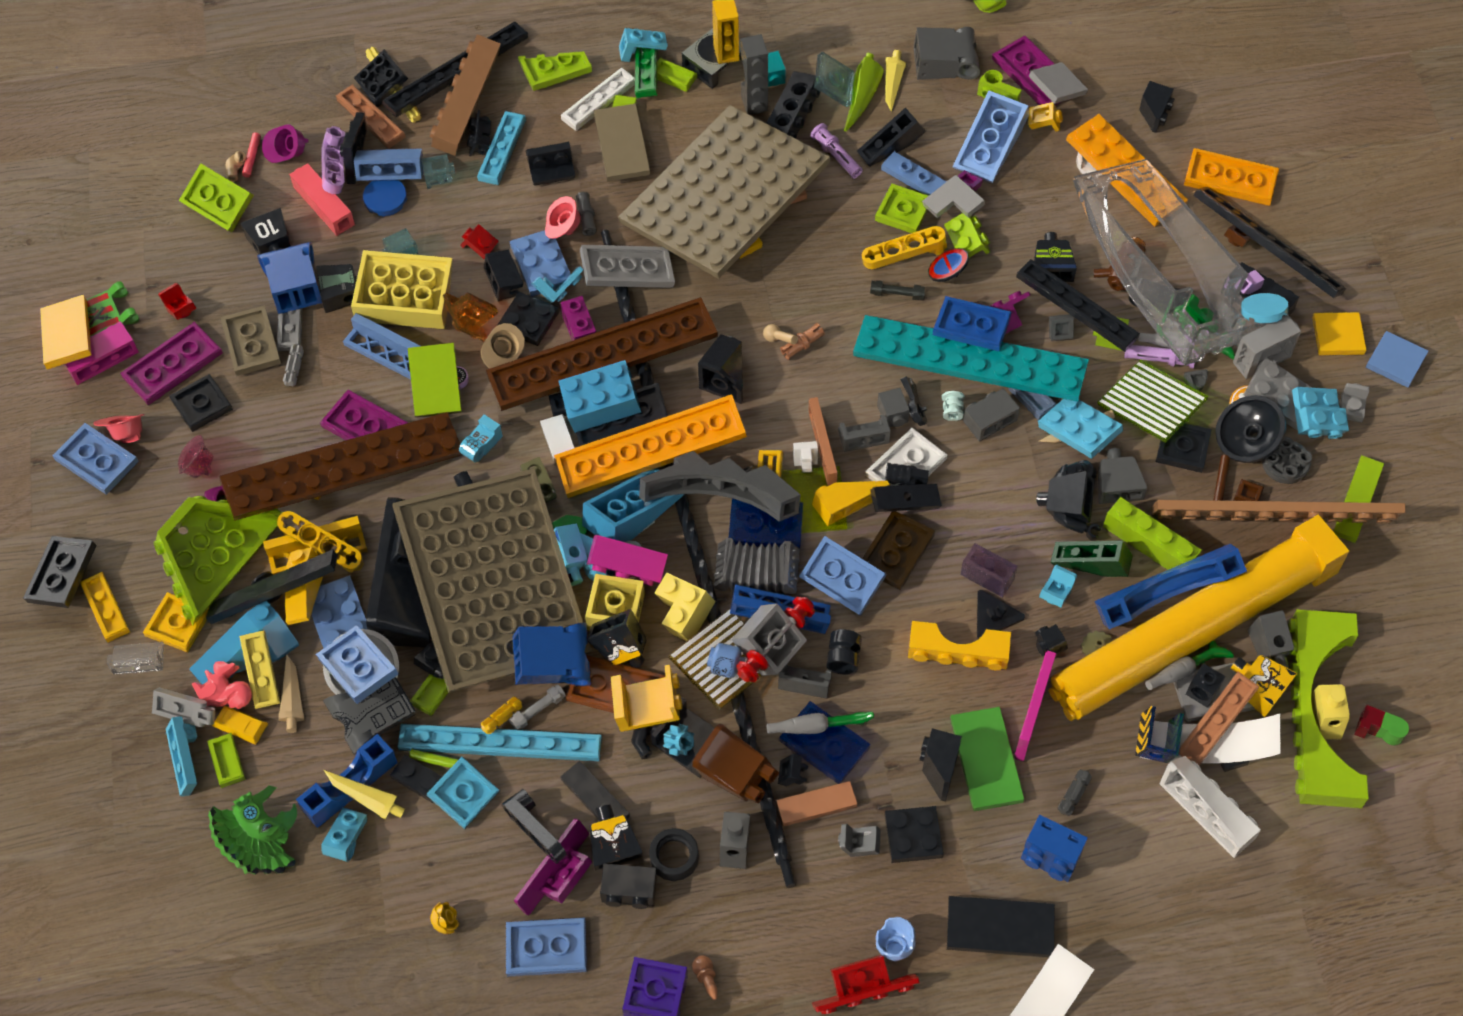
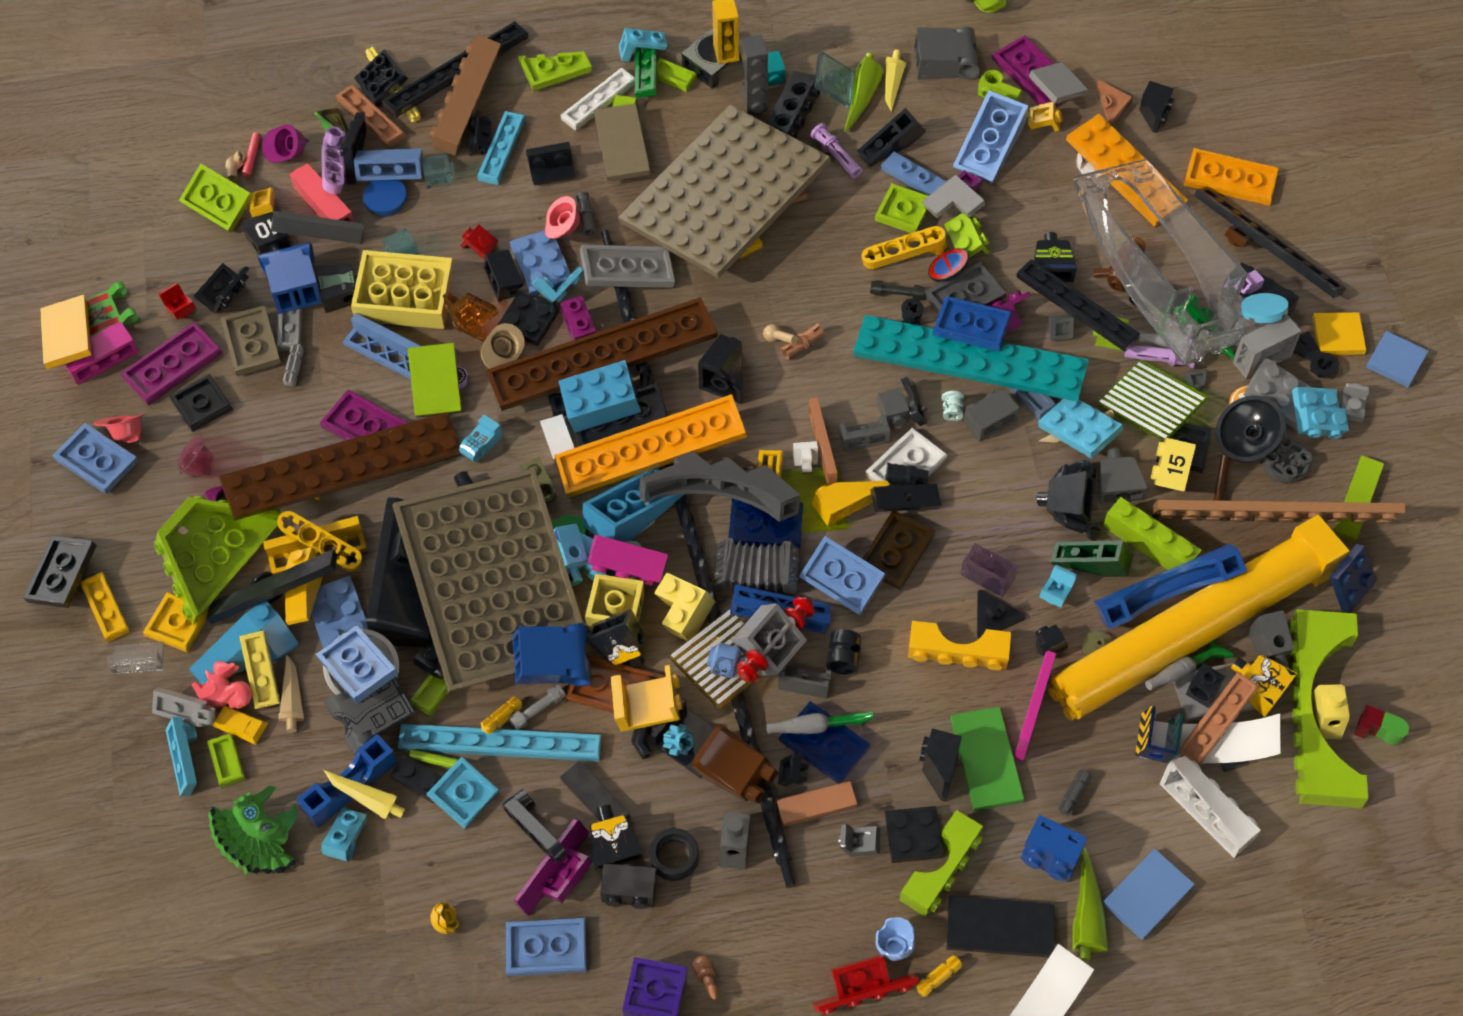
reddish brown tile [1233,479,1264,501] -> none
none -> black bracket [194,263,250,314]
none -> yellow tile [250,187,275,218]
none -> dark grey tile [271,211,363,244]
none -> piece [315,107,349,139]
none -> lime arch [899,810,984,917]
none -> black bush [901,298,924,325]
none -> yellow axle [916,955,962,997]
none -> dark grey plate [924,262,1006,314]
none -> lime piece [1072,848,1108,962]
none -> nougat tile [1096,80,1133,126]
none -> medium blue tile [1102,849,1195,940]
none -> light yellow brick [1150,438,1196,491]
none -> black piece [1293,332,1339,379]
none -> dark blue plate [1330,544,1377,613]

